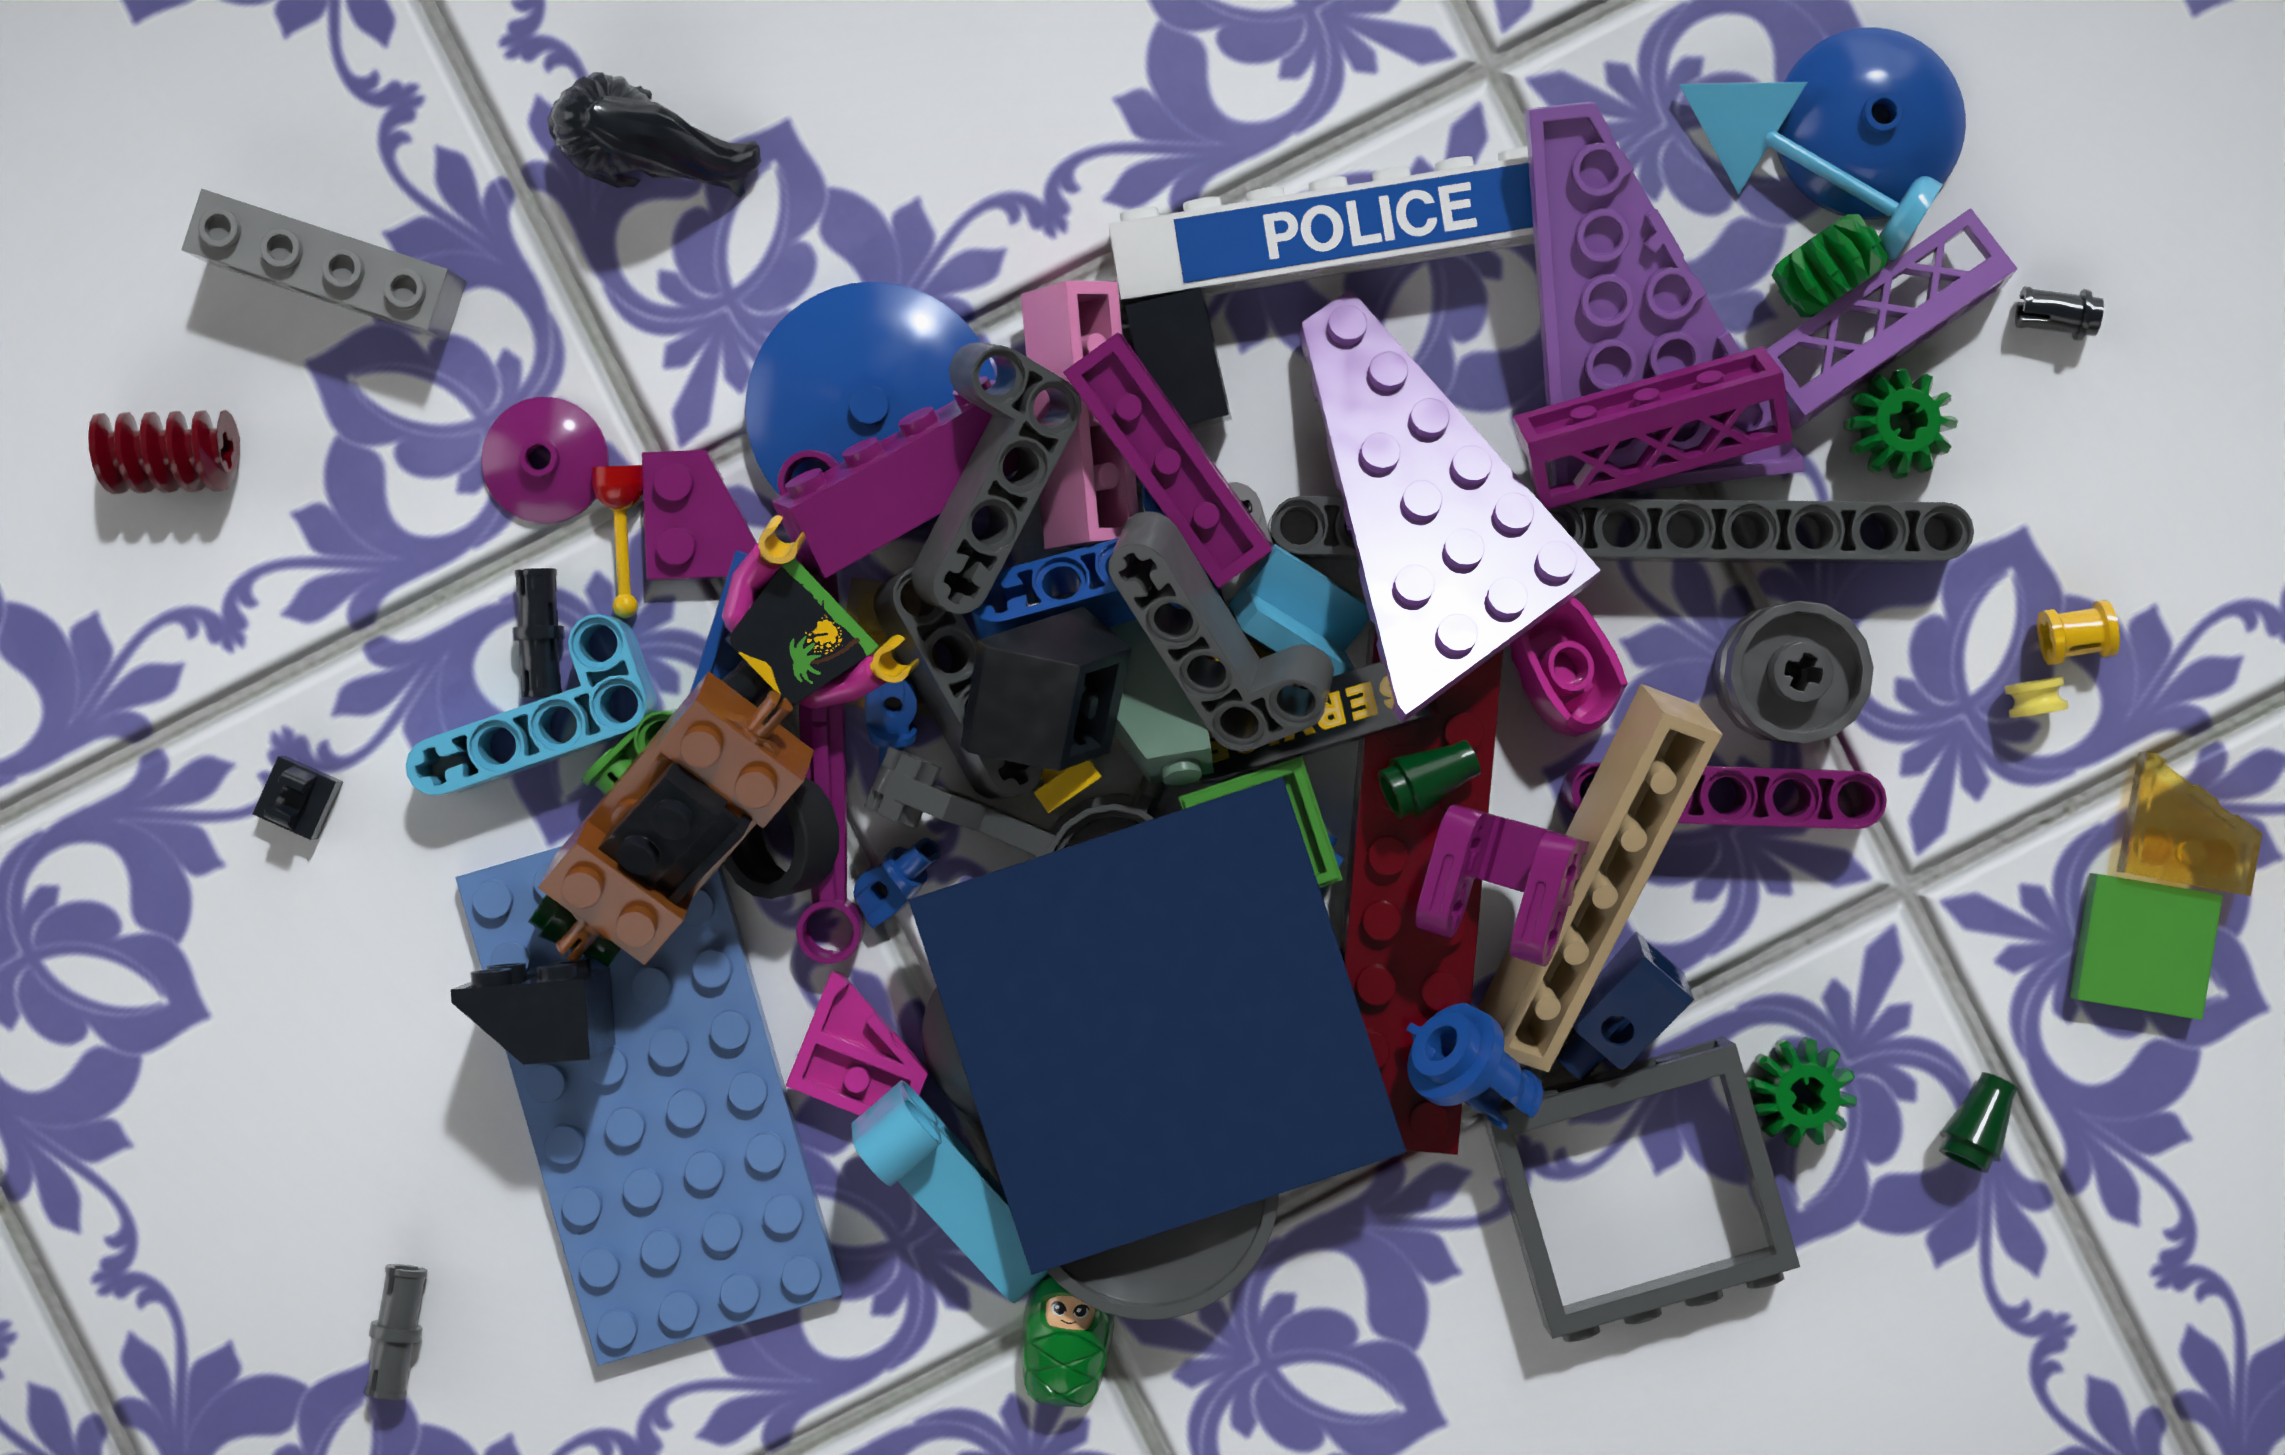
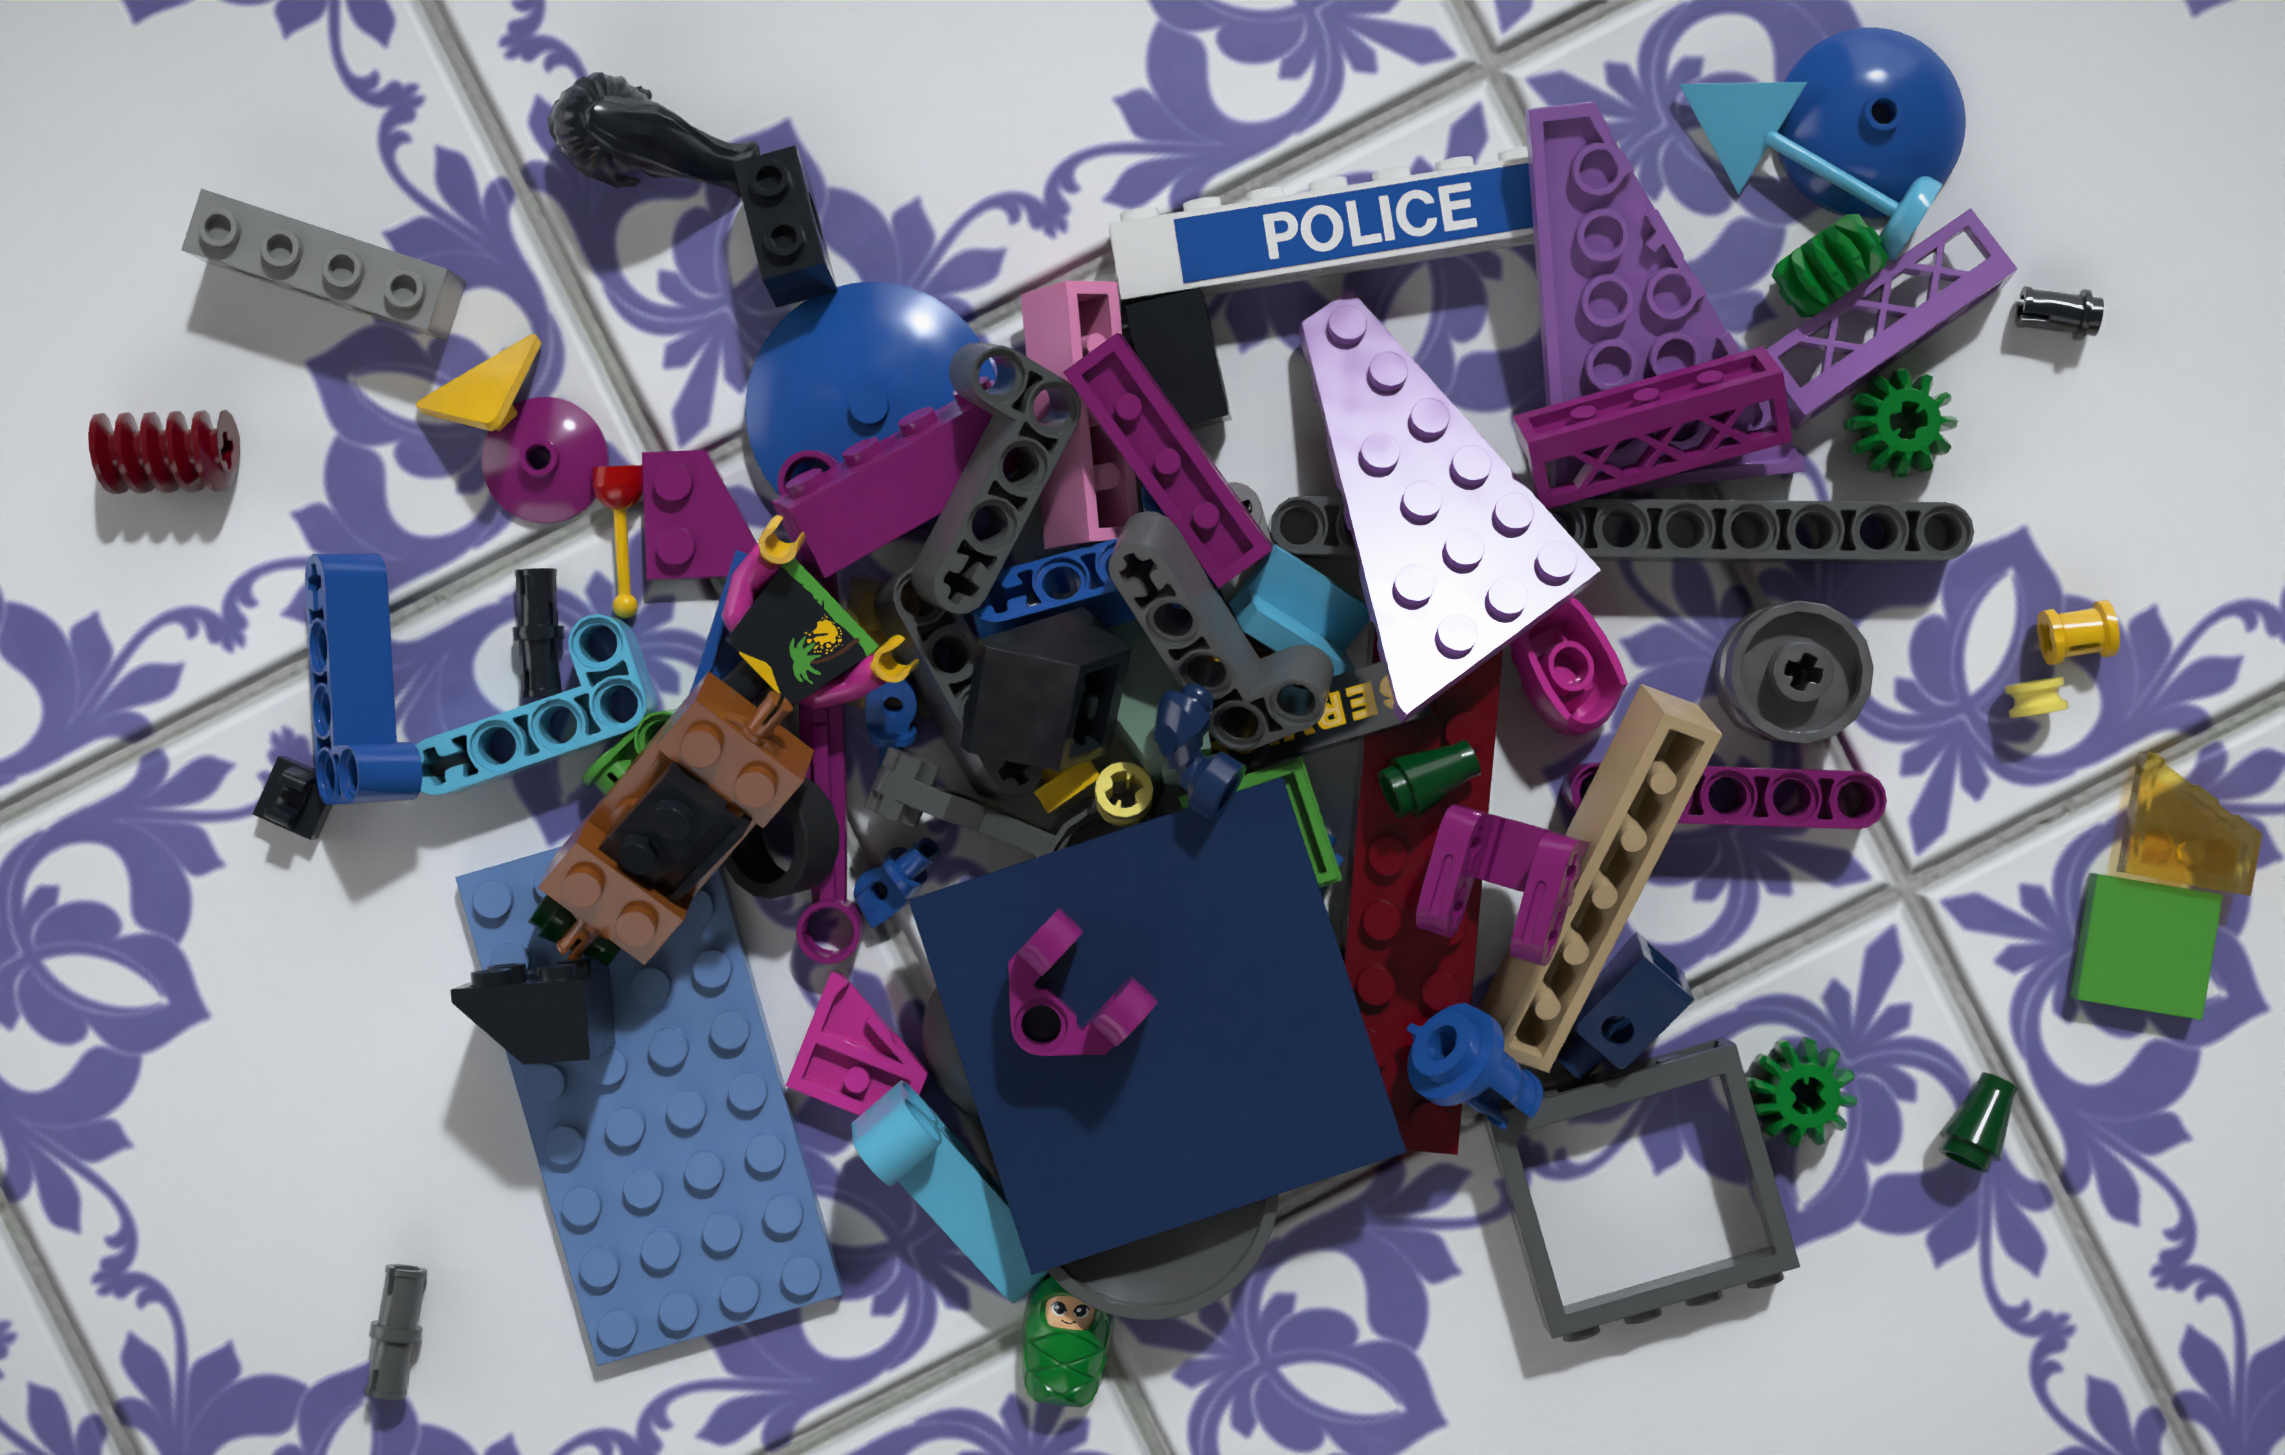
none -> blue beam [305,553,423,805]
none -> yellow piece [416,334,542,431]
none -> black brick [733,145,838,308]
none -> magenta piece [1008,907,1158,1056]
none -> light yellow bush [1095,762,1153,827]
none -> dark blue arm [1154,683,1246,822]

